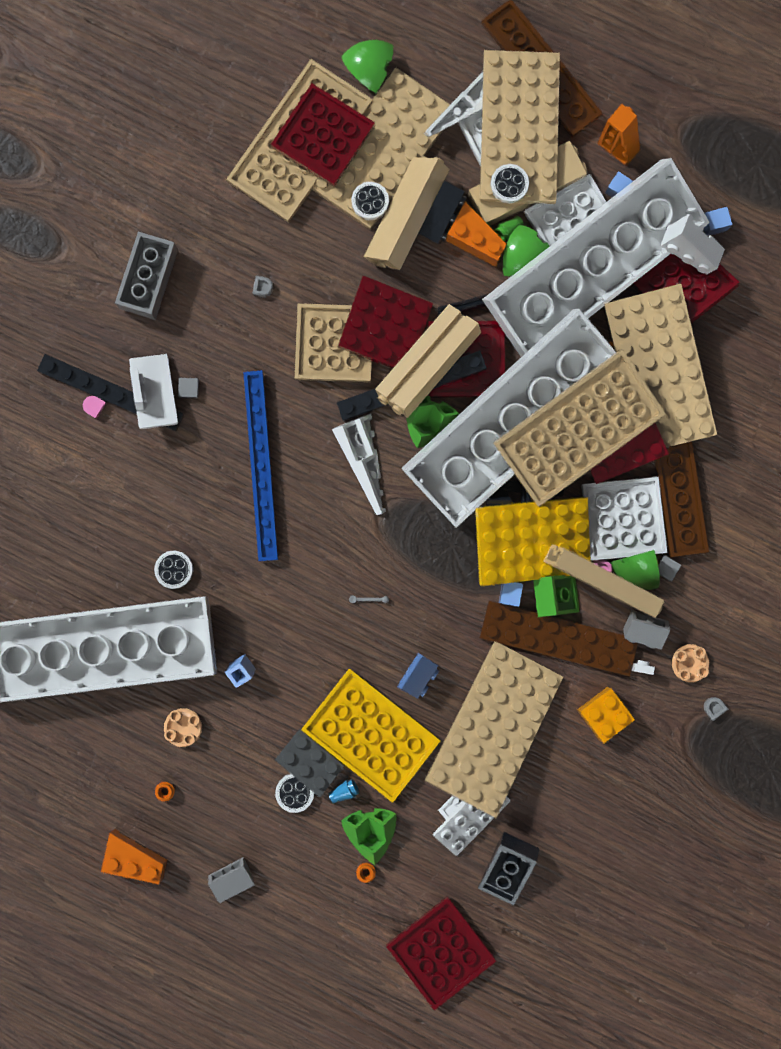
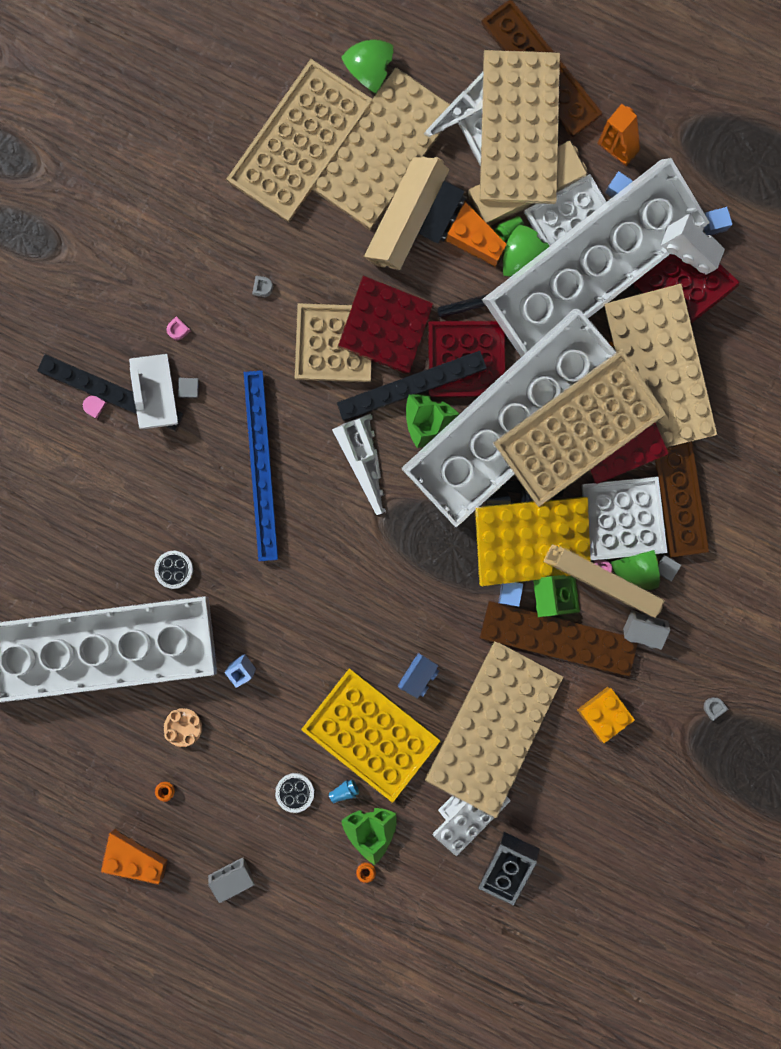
light grey brick [115,232,178,320] -> none
dark red plate [271,83,375,187] -> none
dark grey plate [274,729,344,797] -> none
light grey hinge [349,596,389,604] -> none
tile [351,182,389,220] -> none
tan brick [375,304,481,418] -> none
dark red plate [386,896,496,1010] -> none
tile [490,164,529,204] -> none
white plate [631,660,655,675] -> none
light nougat dish [672,644,709,683] -> none
none -> bright pink tile [167,316,190,340]

